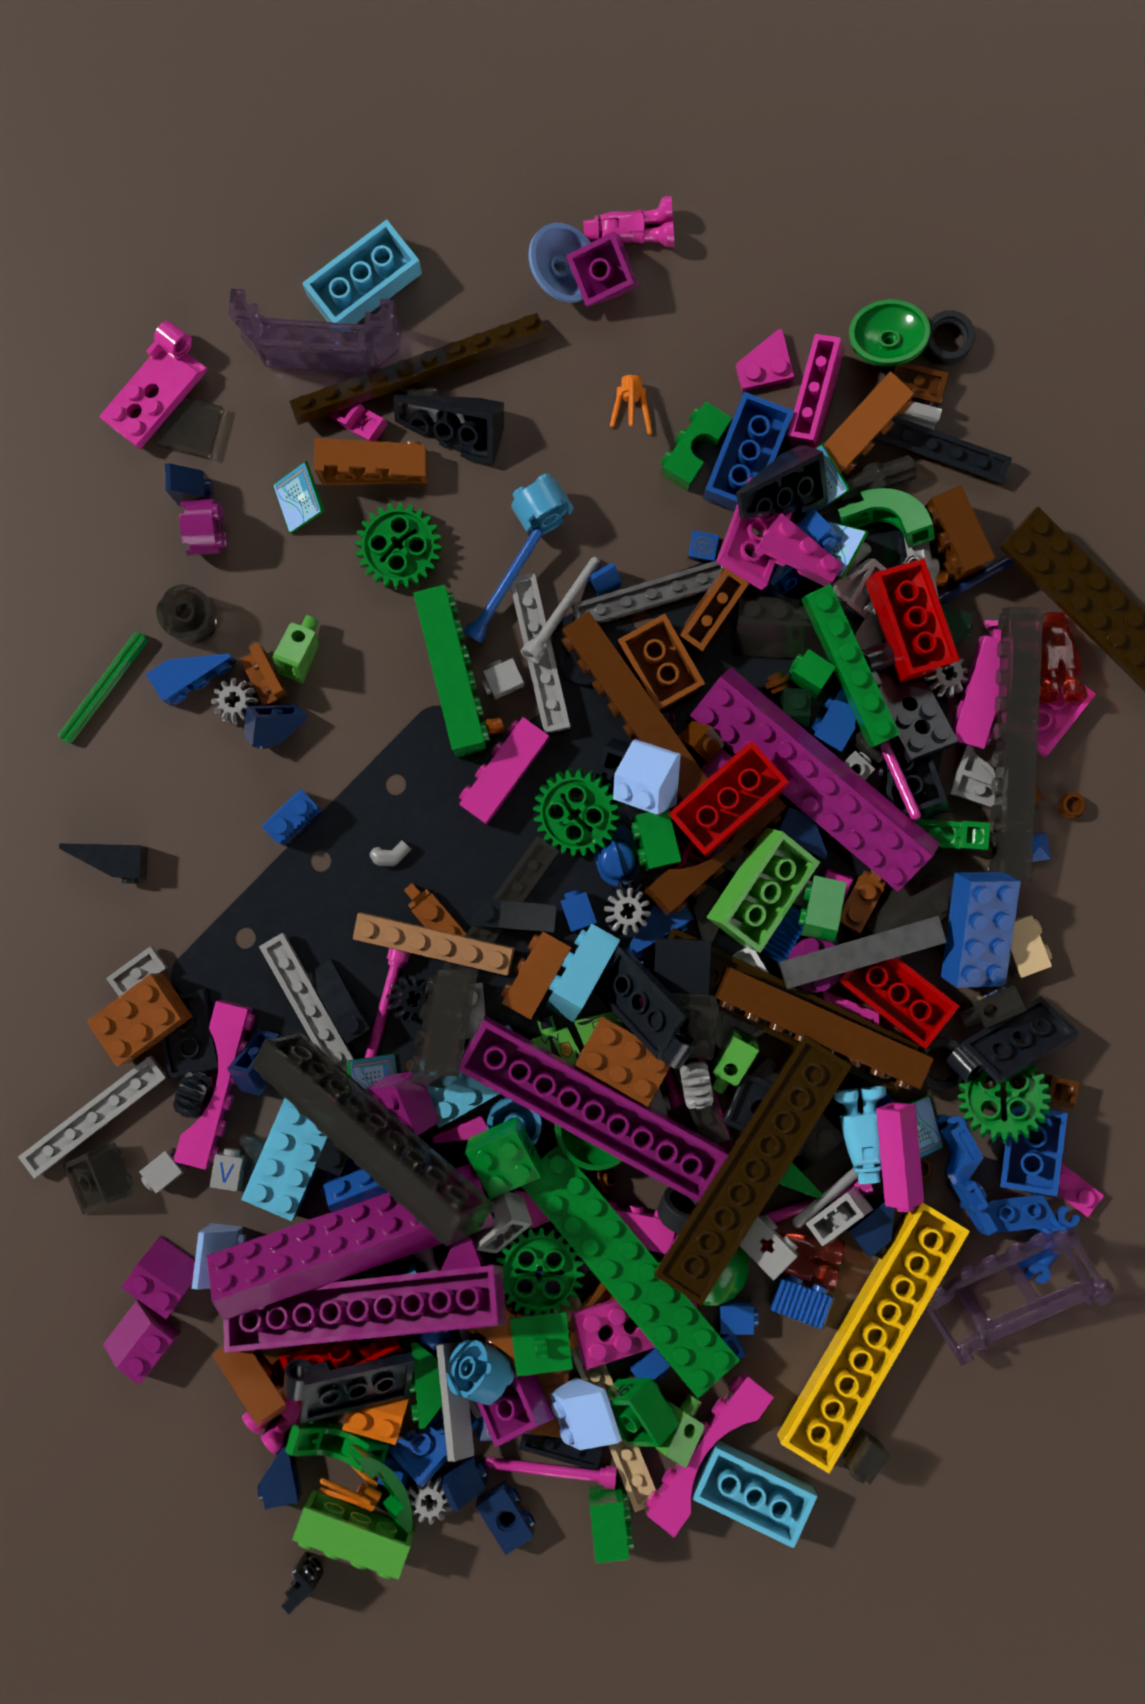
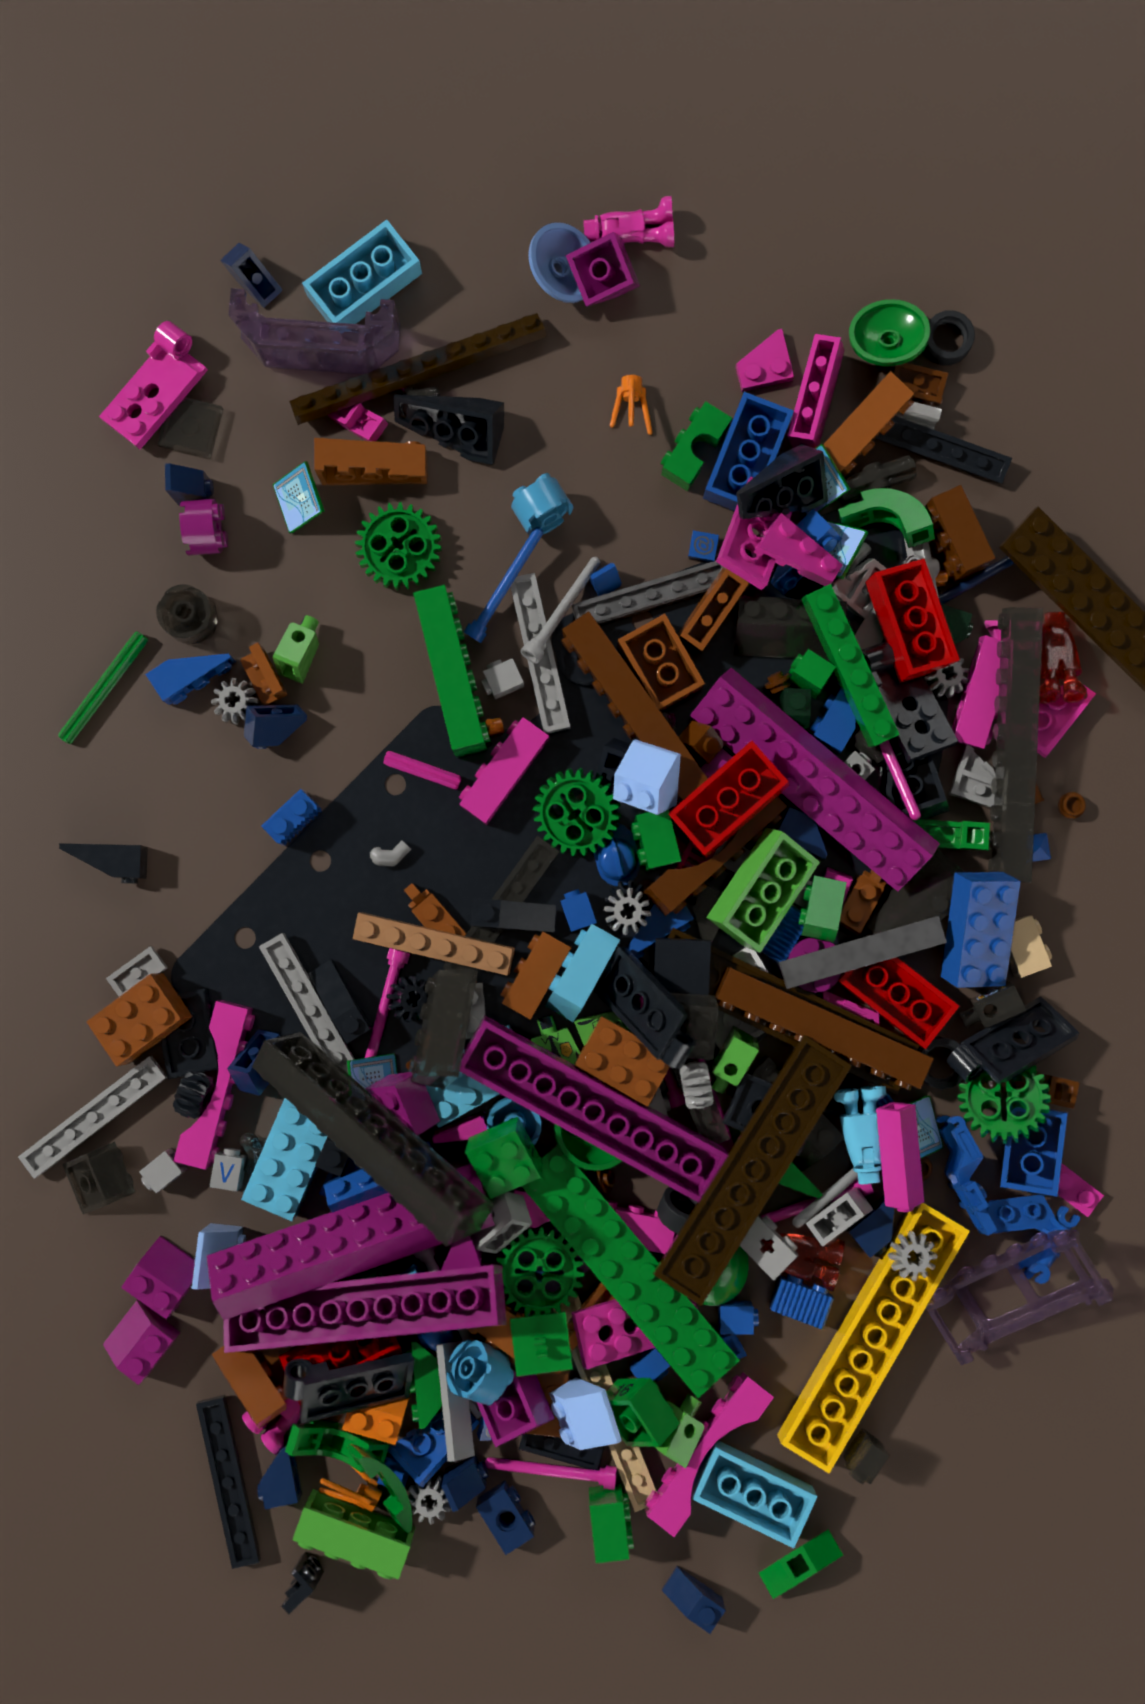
none -> black plate [196,1395,261,1569]
none -> dark blue slope [220,243,283,308]
none -> dark pink axle [384,751,461,789]
none -> dark blue slope [662,1566,726,1634]
none -> green slope [759,1529,844,1599]
none -> light grey gear [888,1231,937,1281]

